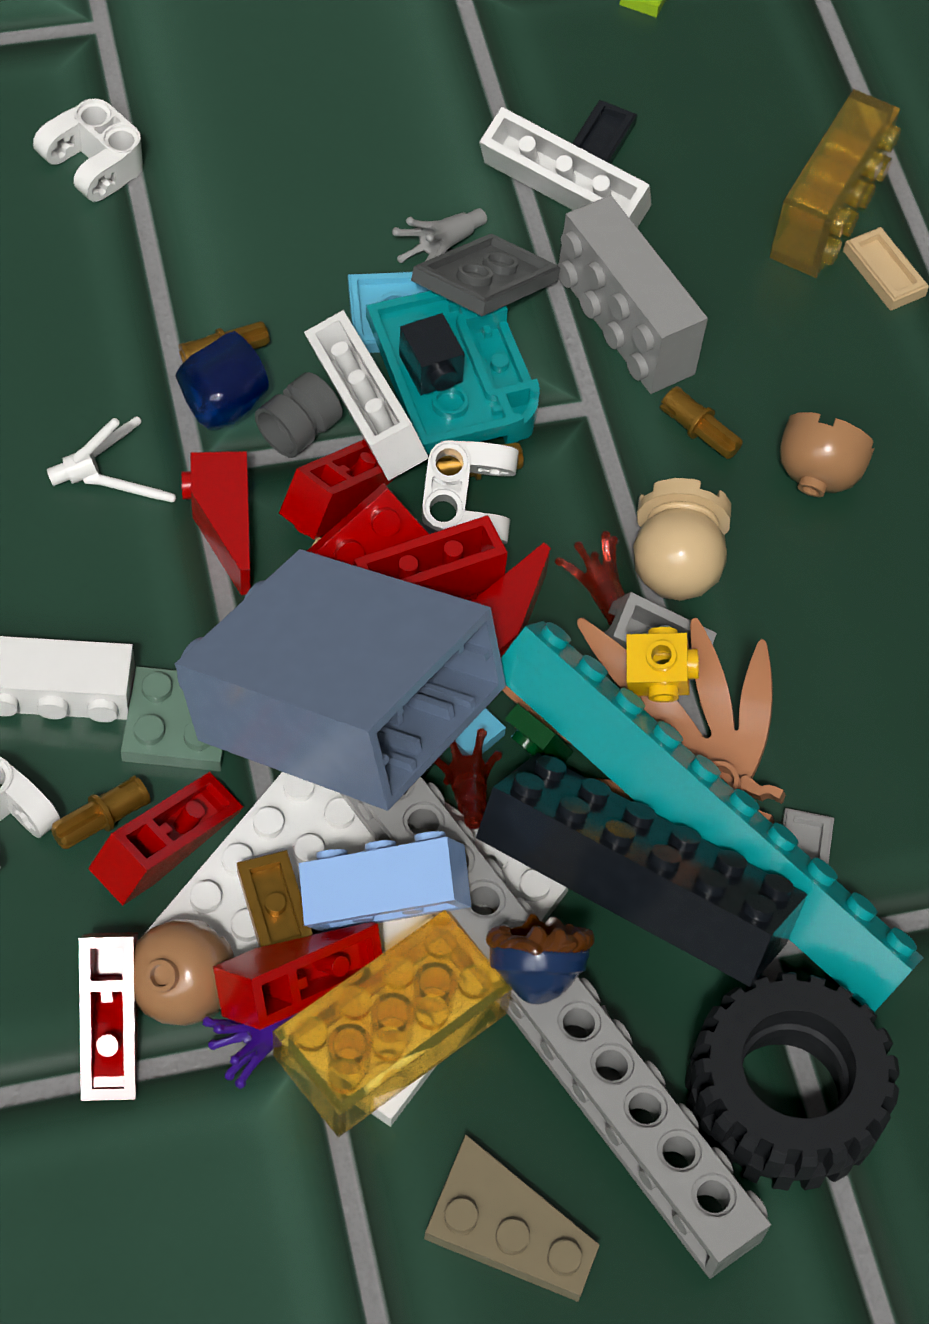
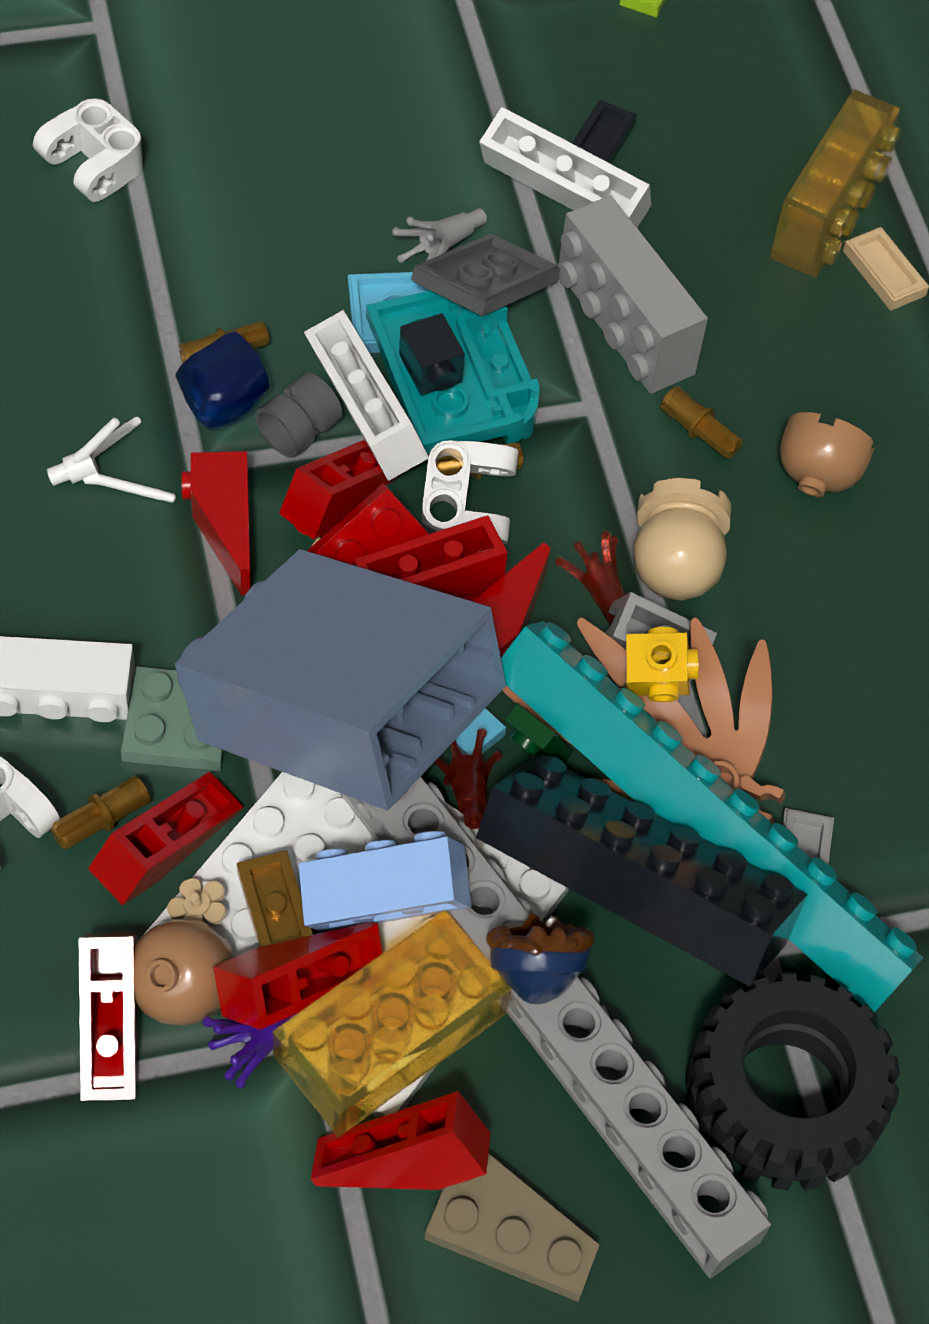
none -> tan plant [167,878,227,925]
none -> red slope [310,1091,491,1190]

